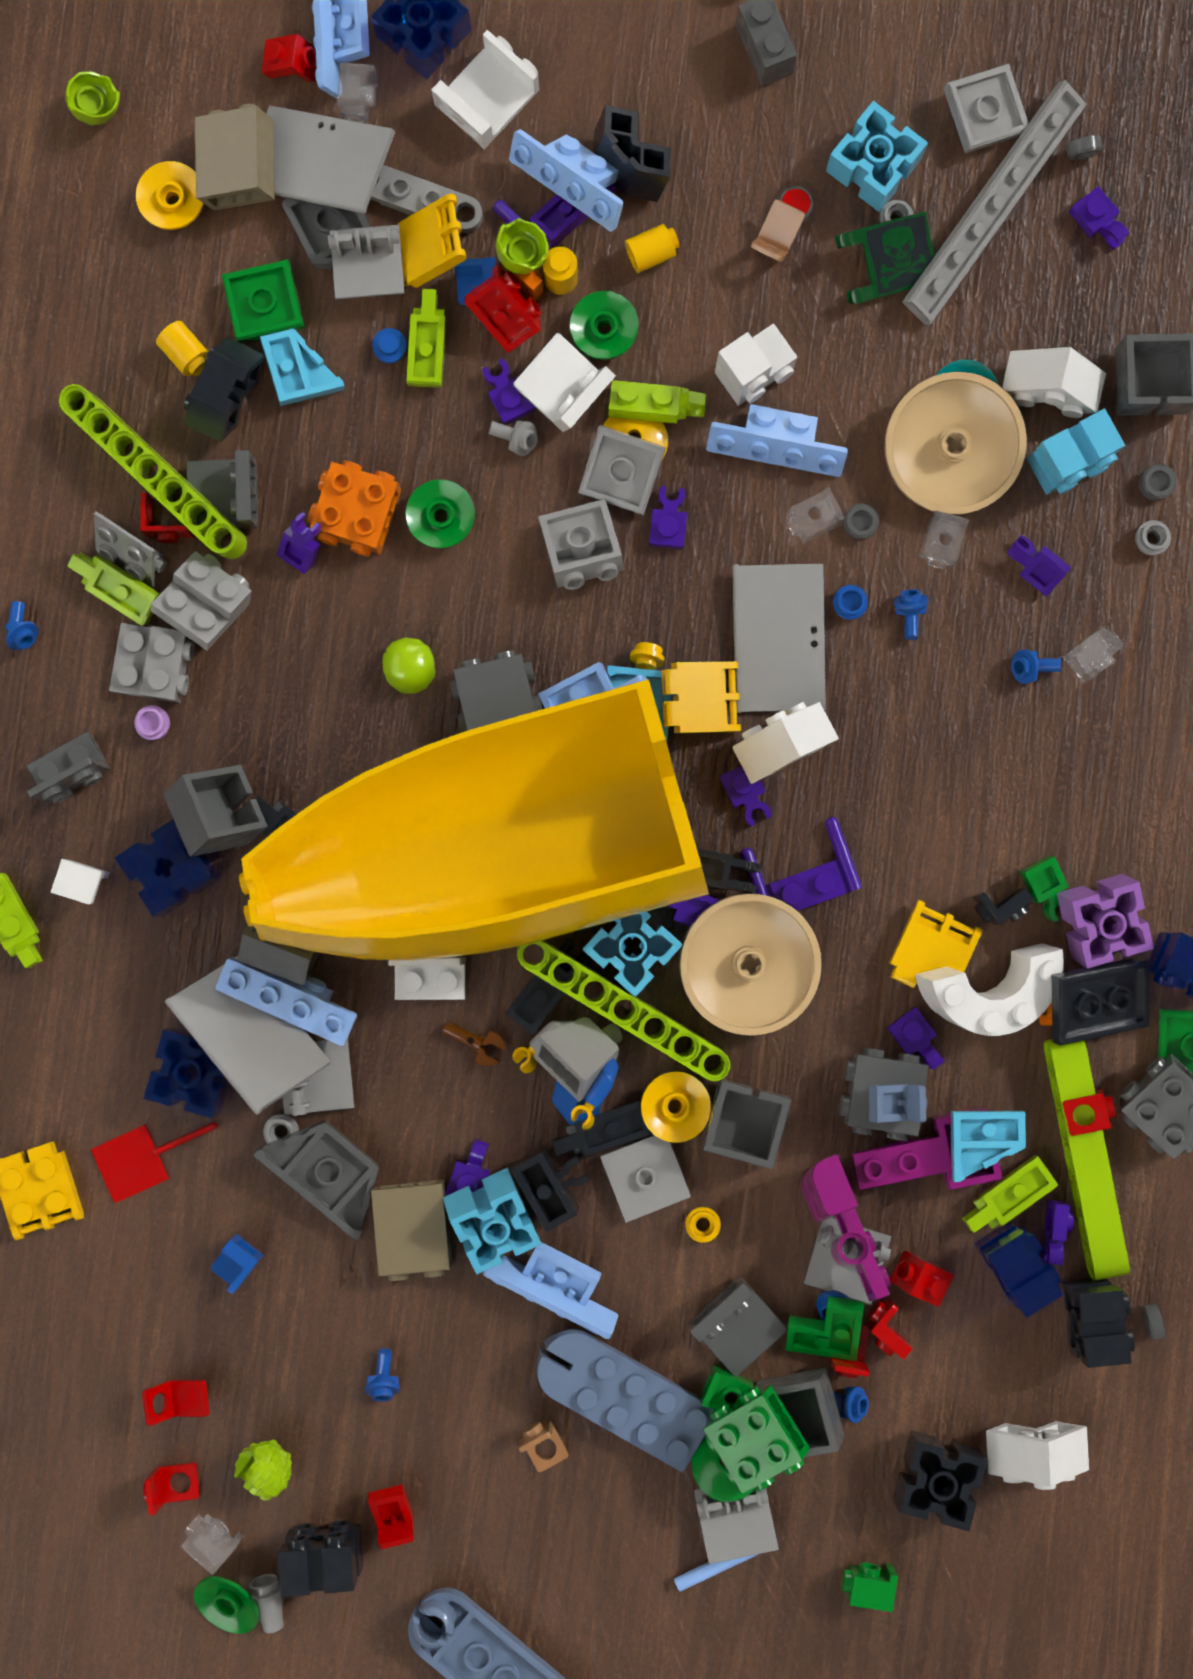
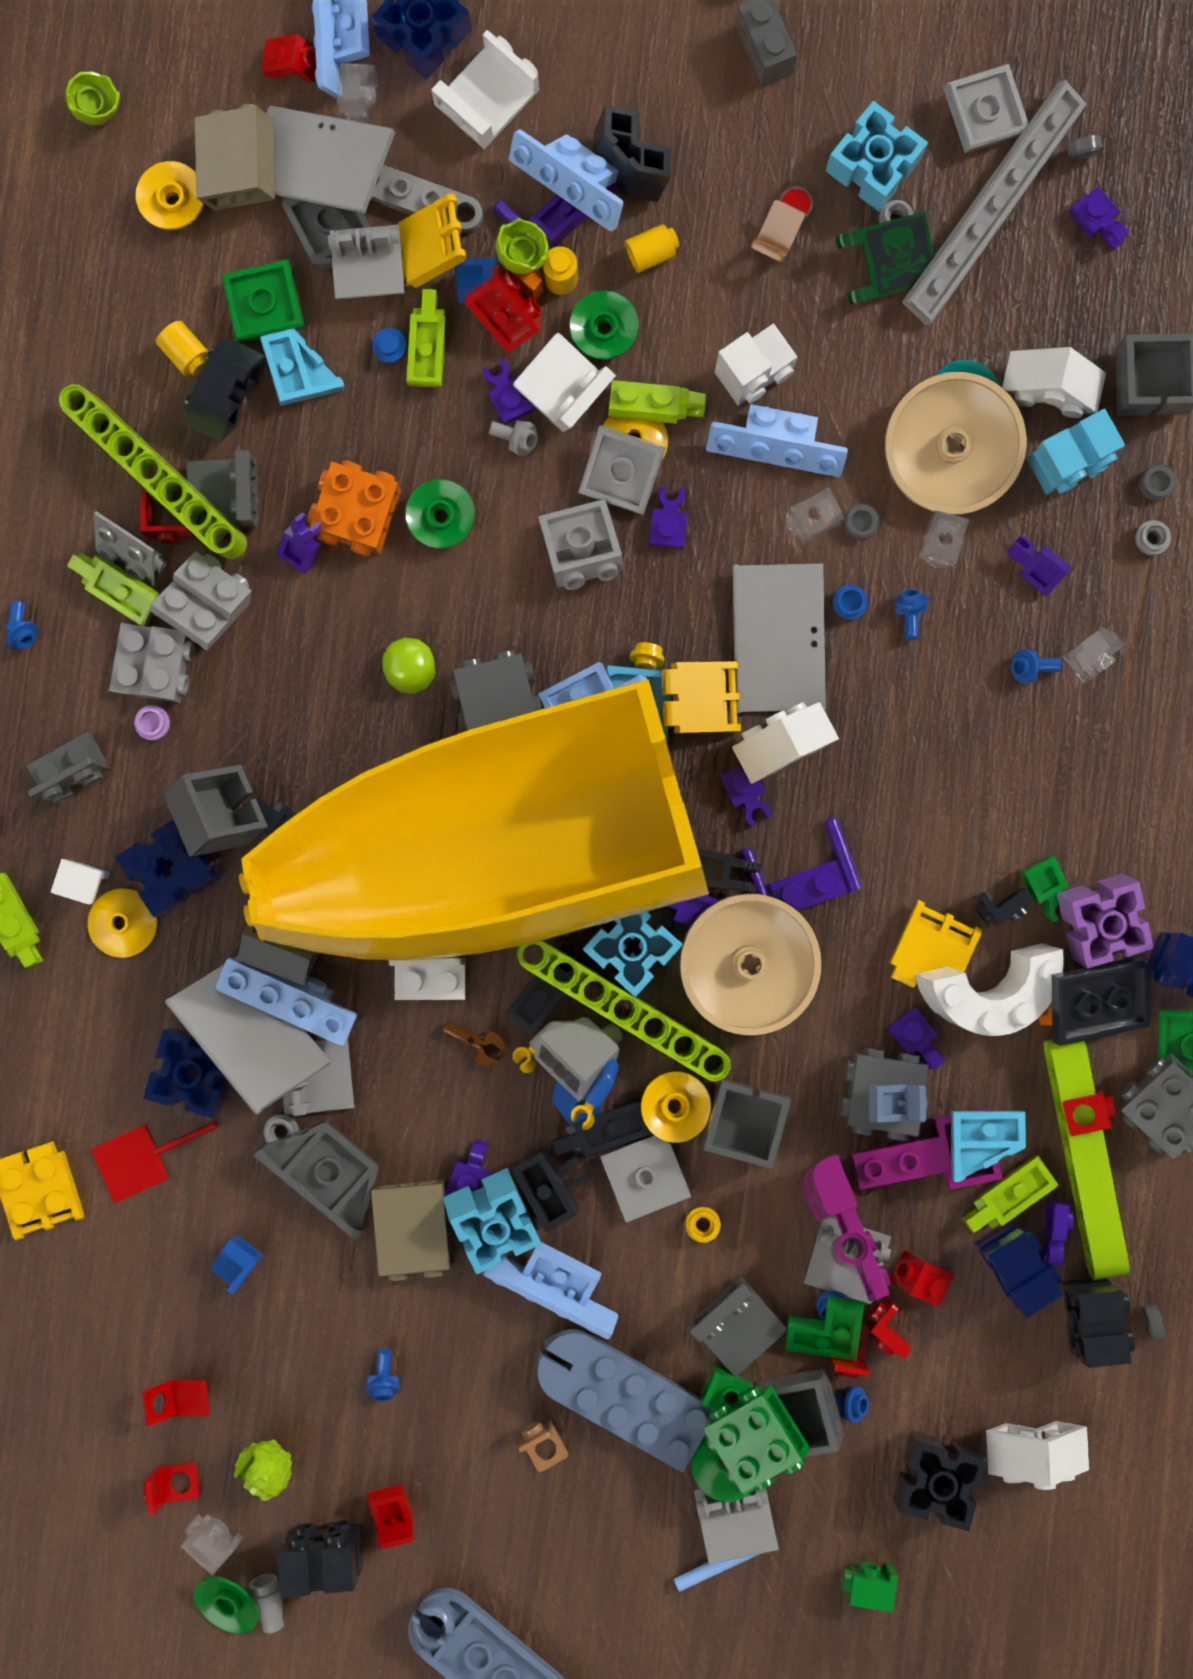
none -> yellow dish [88,888,158,958]

